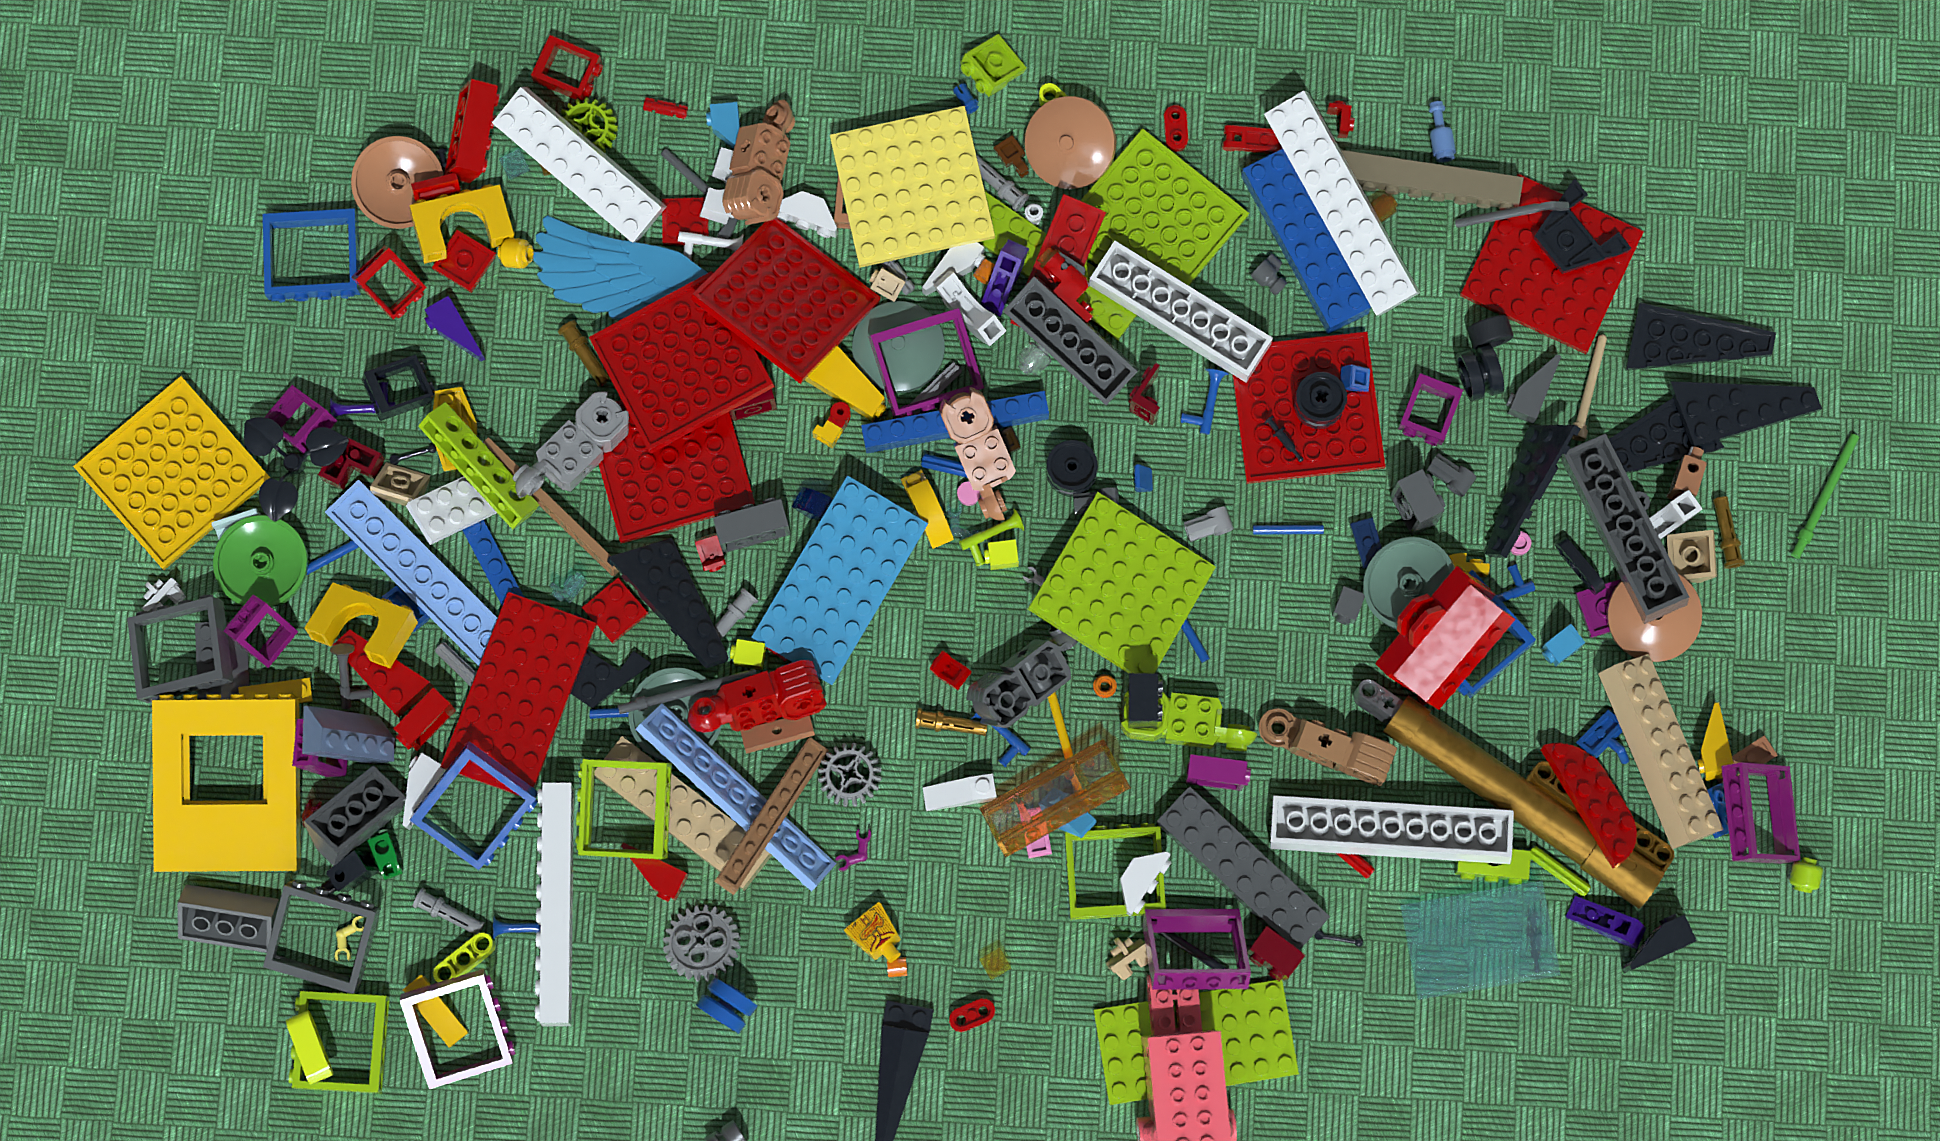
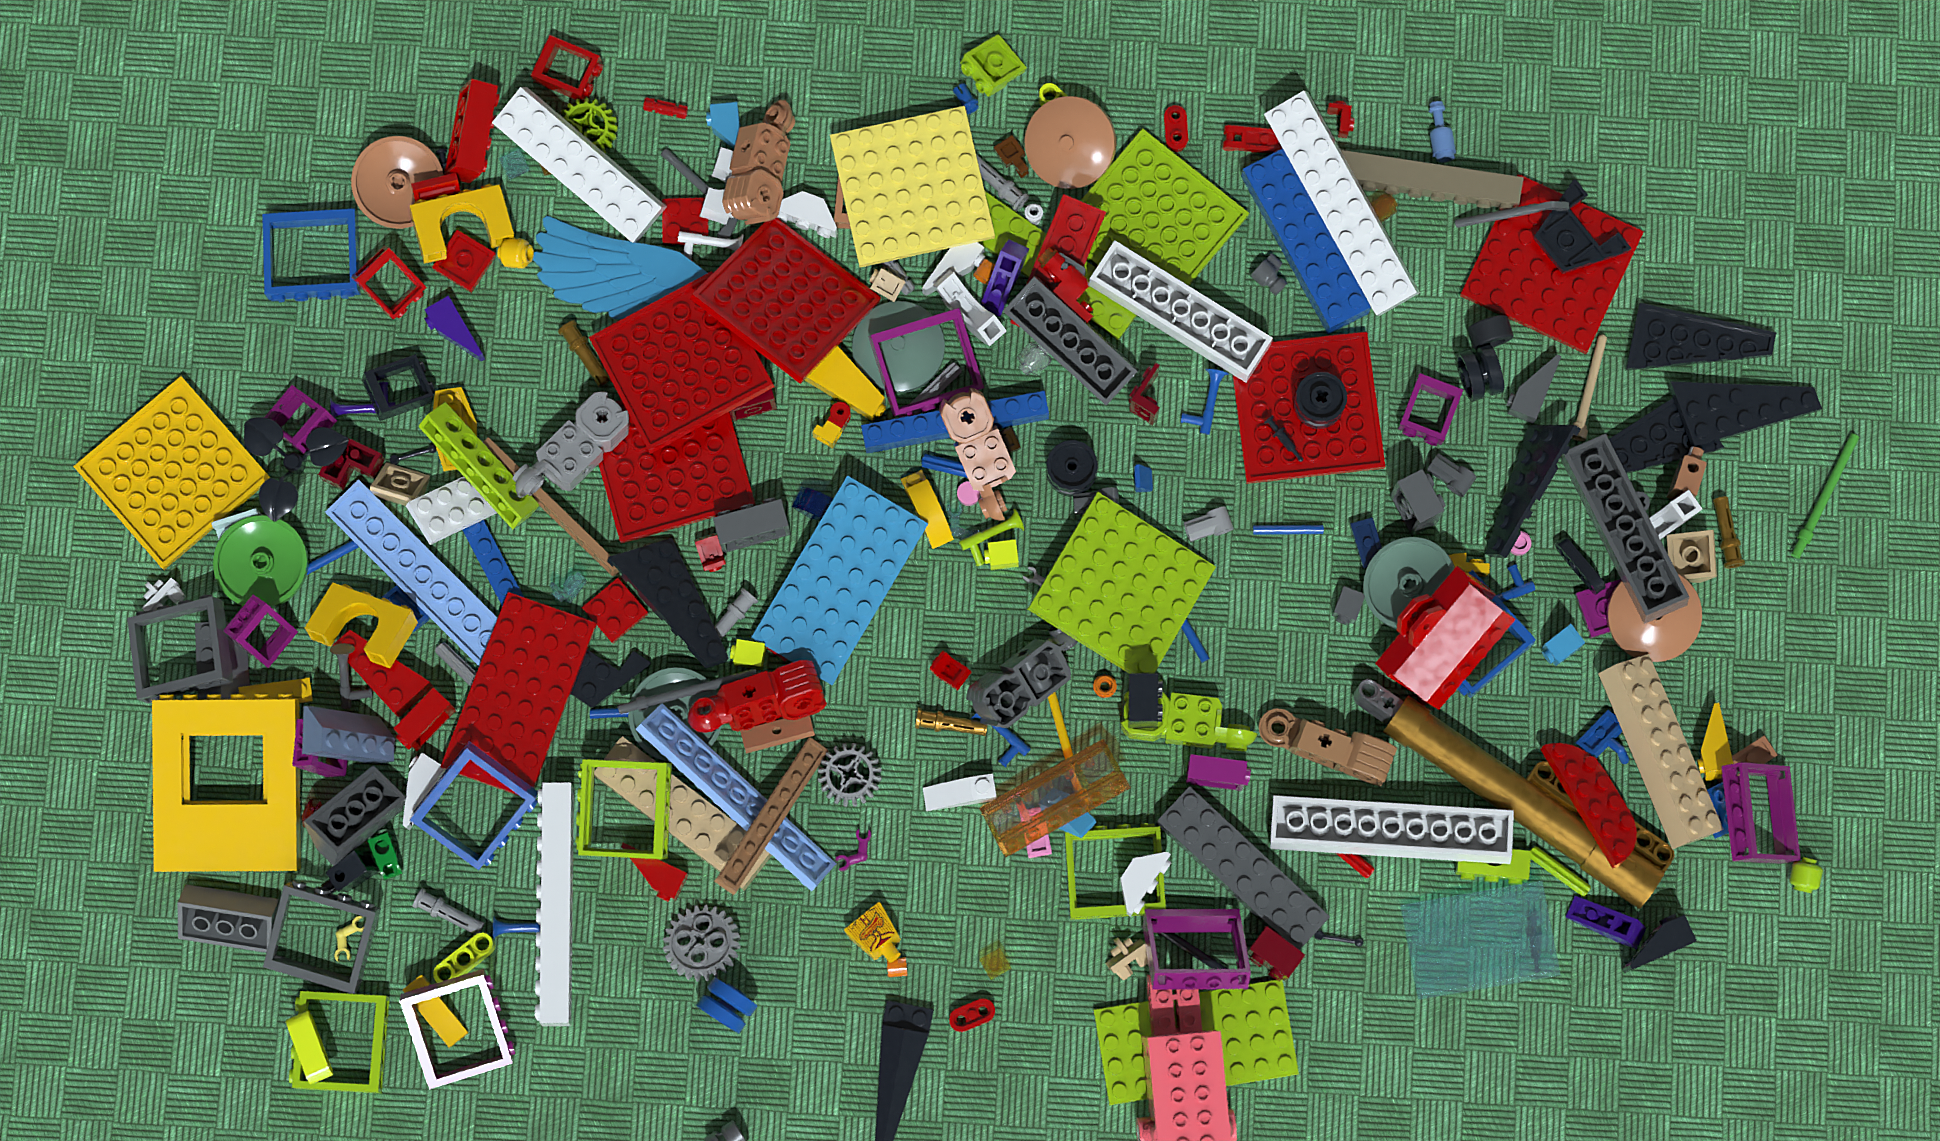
blue slope [1340,364,1370,392] -> none

